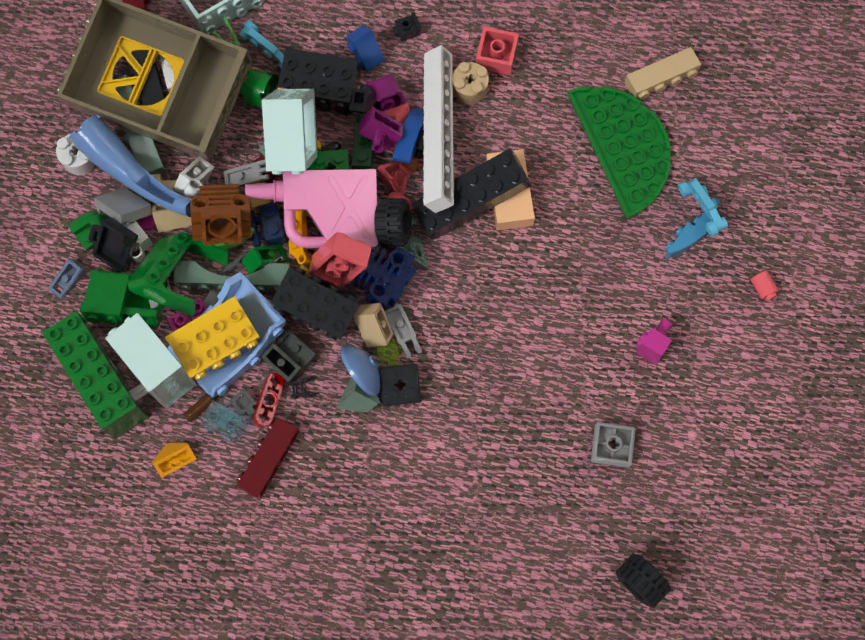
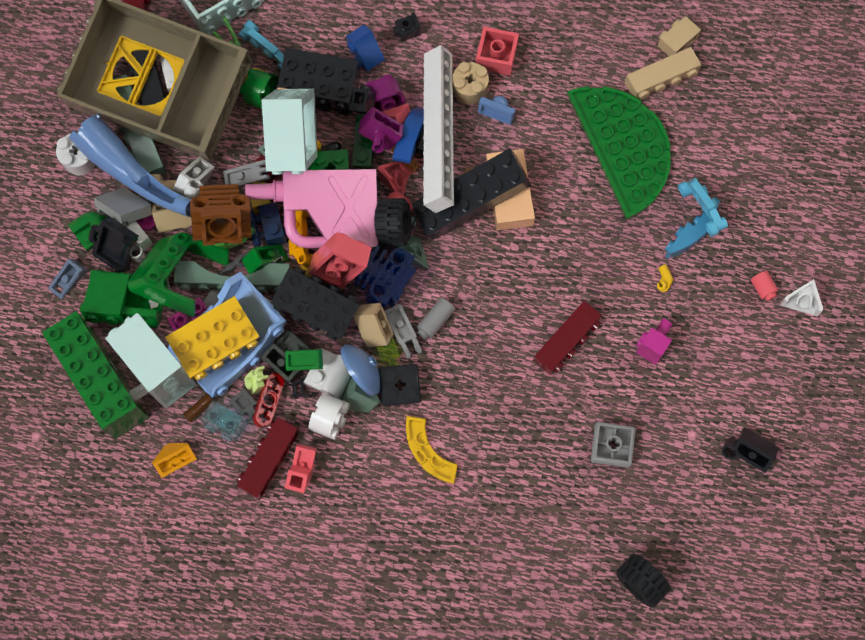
none -> yellowish green plate [244,366,269,395]
none -> green tile [285,349,323,371]
none -> coral brick [285,444,317,493]
none -> white brick [304,348,351,399]
none -> white brick [309,394,350,440]
none -> yellow tile [406,416,458,484]
none -> light grey brick [417,298,455,340]
none -> medium blue tile [478,96,516,125]
none -> dark red brick [533,301,602,376]
none -> yellow arm [657,264,673,292]
none -> tan brick [658,16,701,56]
none -> black hinge [722,427,779,473]
none -> white slope [780,279,823,316]

